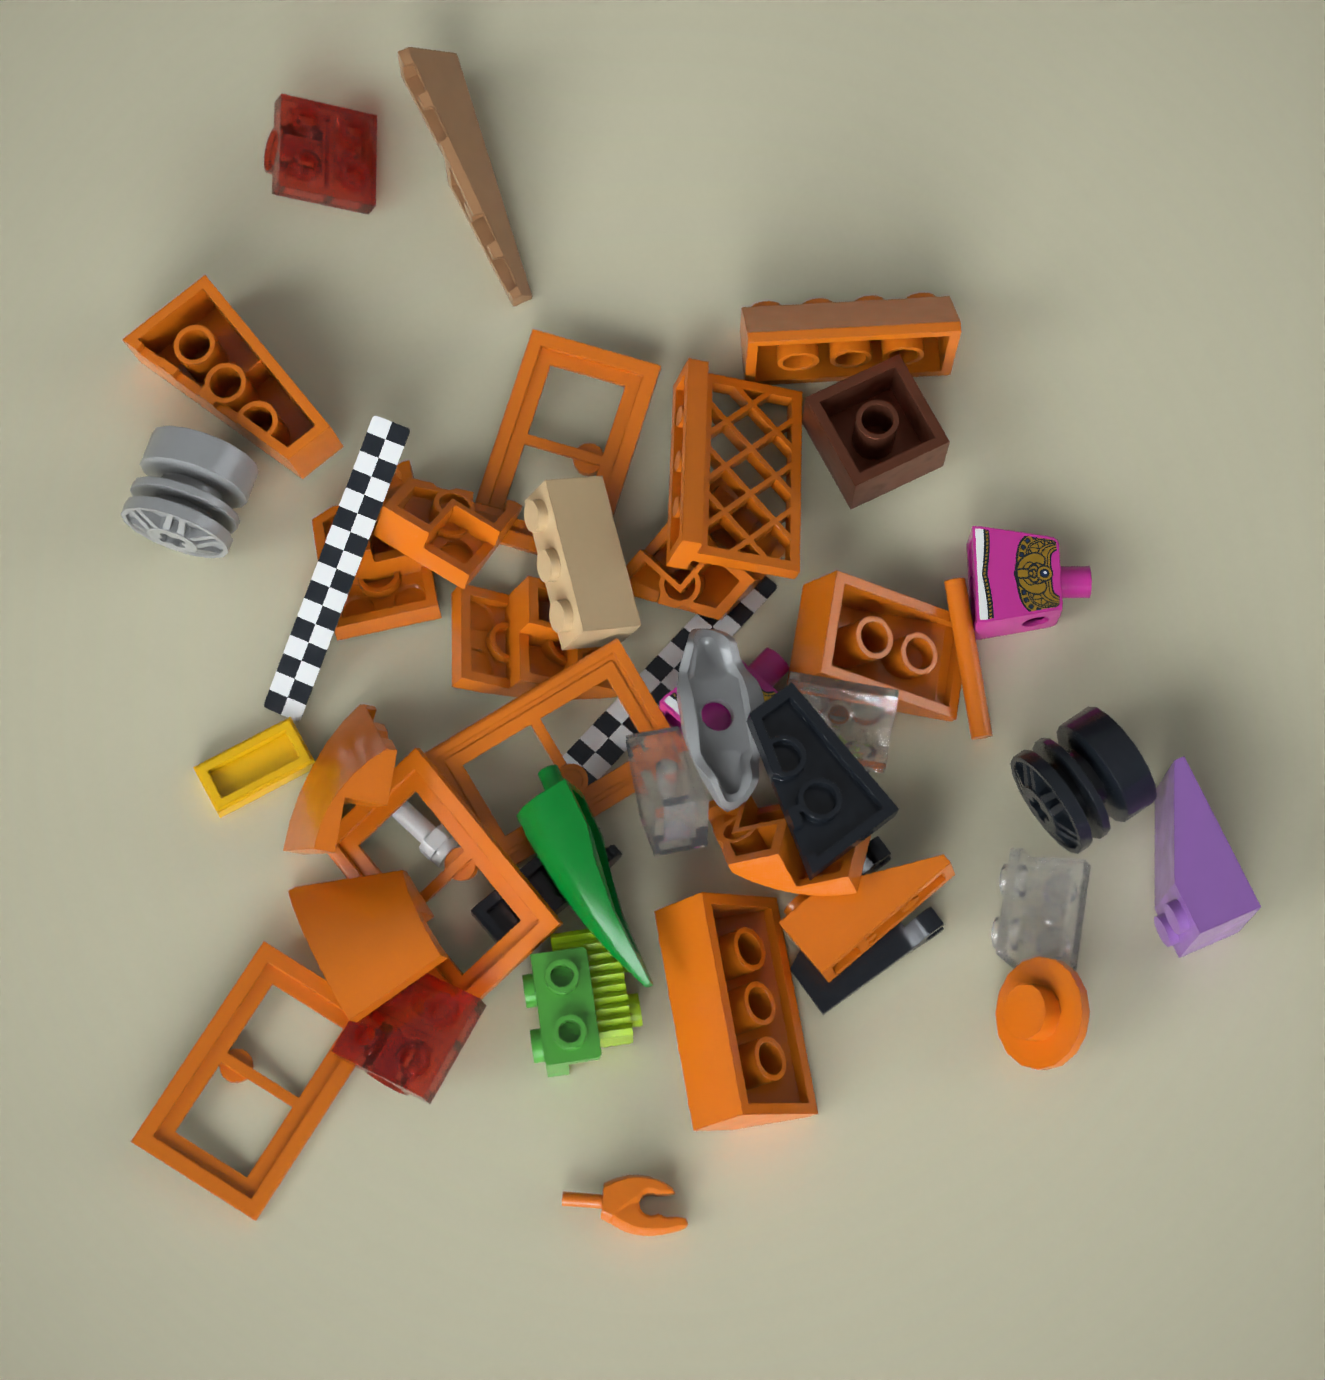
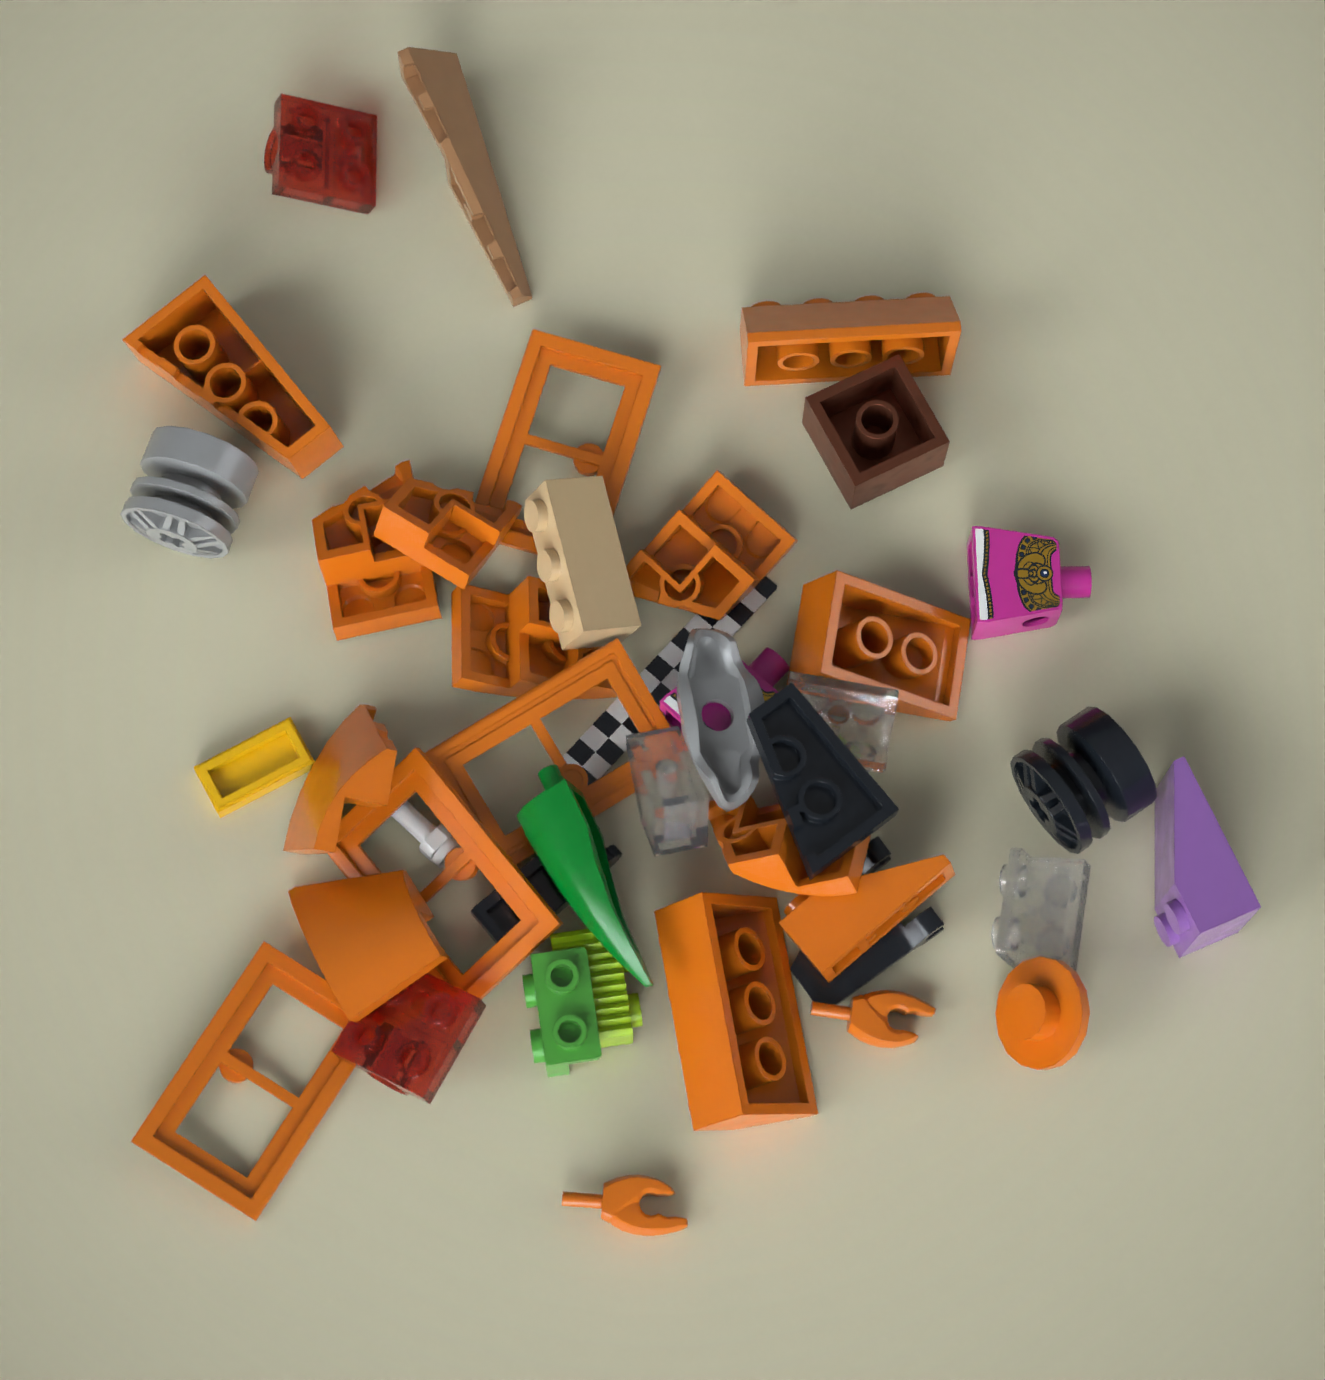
sticker [264,416,410,721] -> none
orange fence [666,358,802,579] -> none
orange bar [944,578,993,740] -> none
none -> orange hand [810,990,936,1048]

